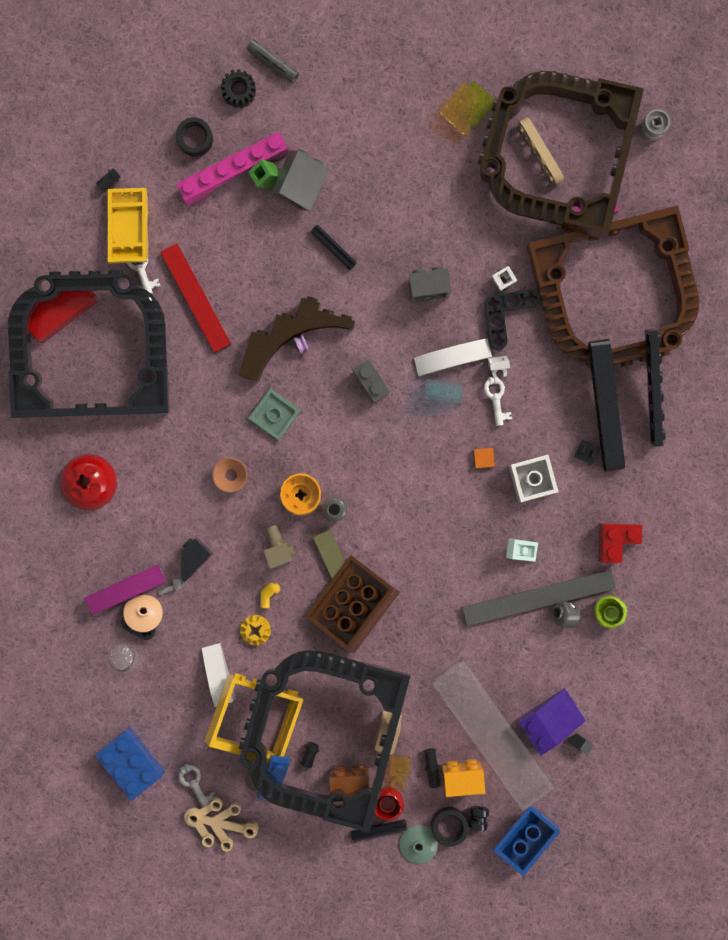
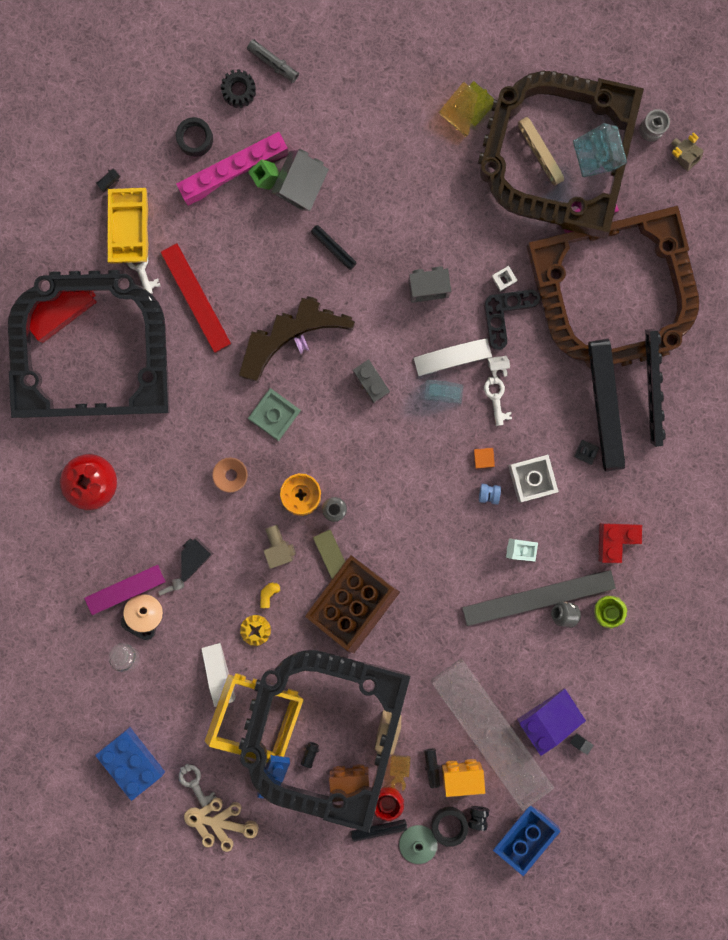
none -> medium blue wheel [479,484,501,504]
none -> clear light blue slope [573,123,627,177]
none -> dark tan piece [671,133,704,172]

